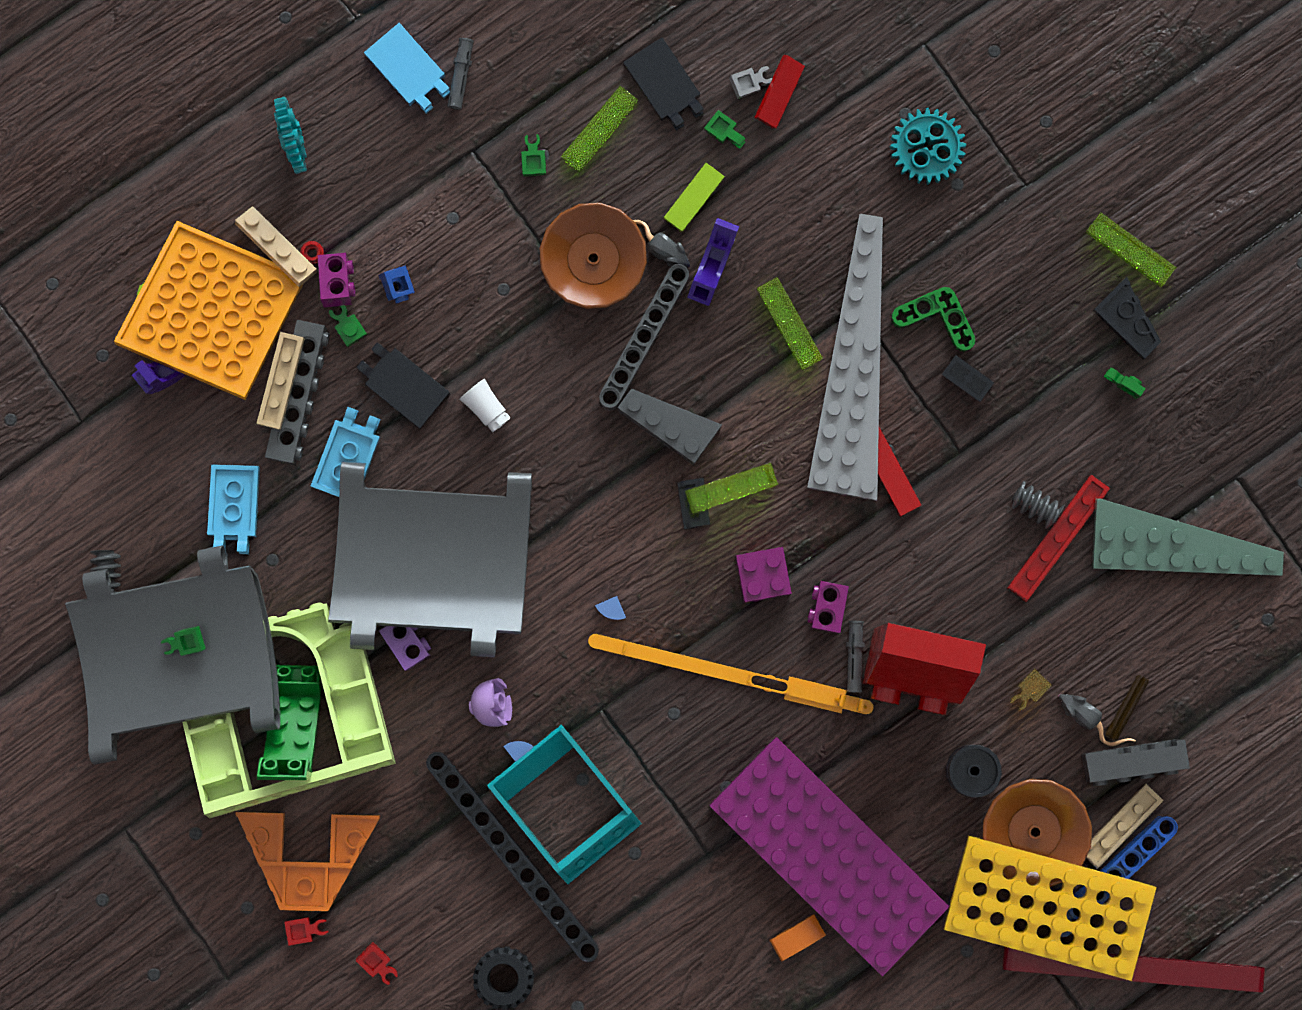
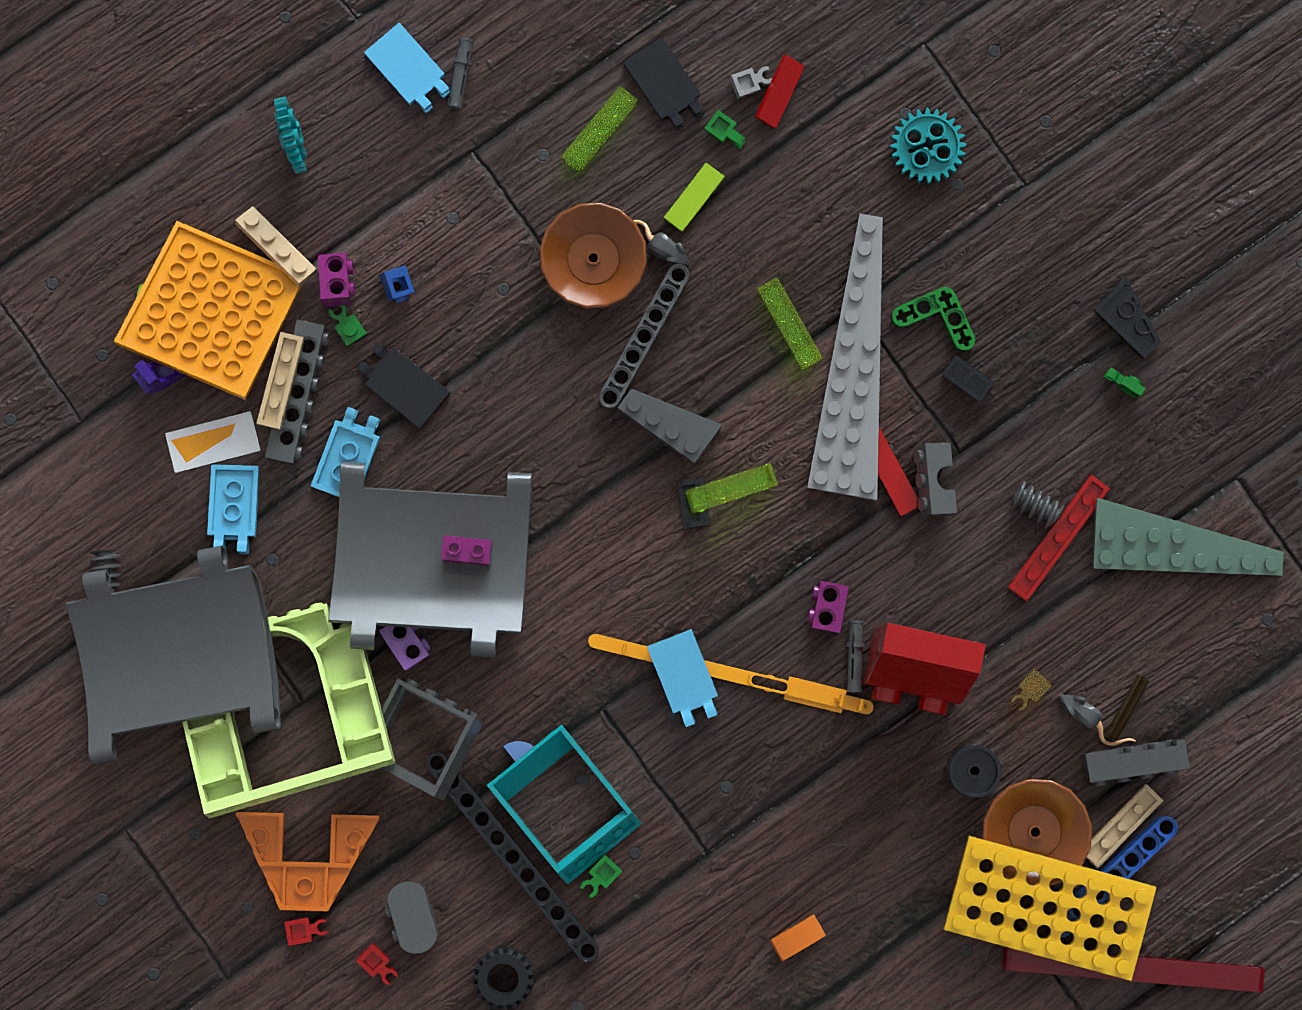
green plate [161,626,206,656] -> none
green slope [257,665,321,780] -> none
red plate [300,241,324,265] -> none
white plant [459,378,510,432] -> none
lavender cylinder [469,678,512,727] -> none
green plate [521,134,546,177] -> none
medium blue tile [595,596,626,620] -> none
dark purple arch [687,218,739,306] -> none
magenta brick [709,737,949,976] -> none
magenta brick [735,547,792,603] -> none
clear neon green plate [1085,212,1177,287] -> none
none -> white sticker [165,411,260,473]
none -> dark grey window [381,678,483,800]
none -> dark grey brick [385,880,439,954]
none -> magenta brick [441,535,493,567]
none -> green plate [580,854,622,898]
none -> medium azure tile [647,629,718,727]
none -> dark grey arch [914,443,957,517]

